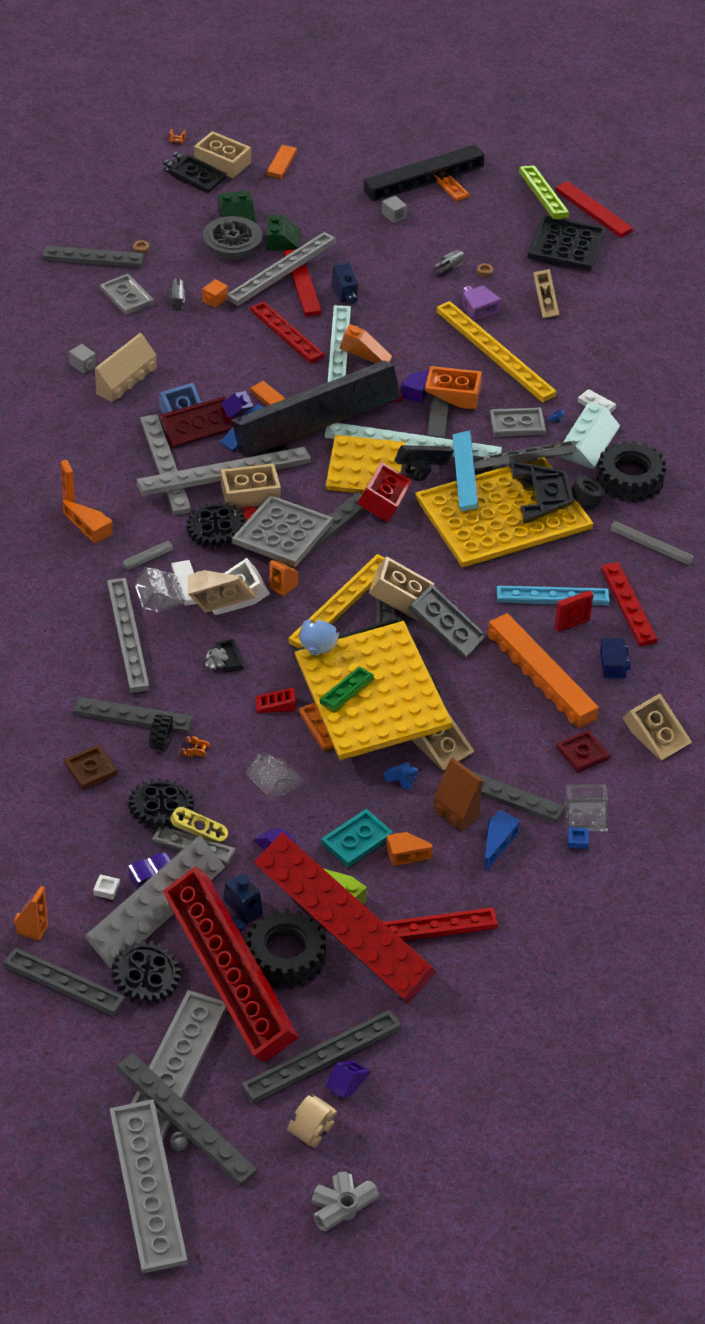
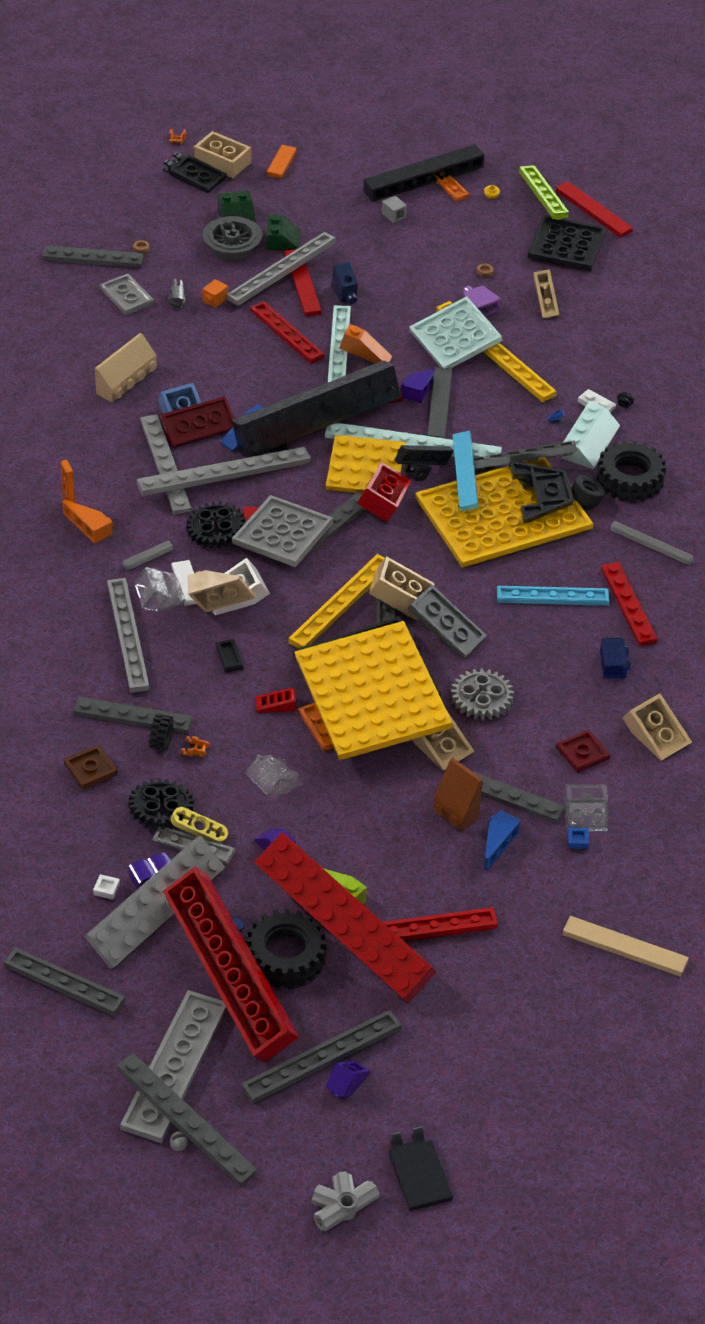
orange slope [14,886,48,941] -> none
light grey brick [69,344,96,374] -> none
light grey plate [110,1099,188,1274] -> none
black gear [111,940,181,1005] -> none
light grey plant [205,648,228,670] -> none
dark purple slope [221,391,253,418] -> none
tan brick [221,463,281,509] -> none
dark blue torso [223,874,263,925] -> none
orange tile [250,381,286,406] -> none
orange slope [269,560,298,596] -> none
tan brick [287,1094,337,1148] -> none
light blue cylinder [300,620,339,655] -> none
green tile [320,666,374,713] -> none
teal plate [321,809,394,868] -> none
blue piece [383,763,418,790] -> none
orange slope [386,832,433,866] -> none
orange slope [425,366,482,410] -> none
flat silver arm [432,250,465,276] -> none
orange brick [488,613,599,729] -> none
light grey tile [489,408,546,437] -> none
red tile [554,590,593,632] -> none
none -> black tile [389,1126,453,1211]
none -> light aqua plate [409,296,502,369]
none -> light grey gear [451,668,514,721]
none -> yellow plate [484,185,500,199]
none -> tan tile [563,916,689,977]
none -> black plate [617,392,634,408]

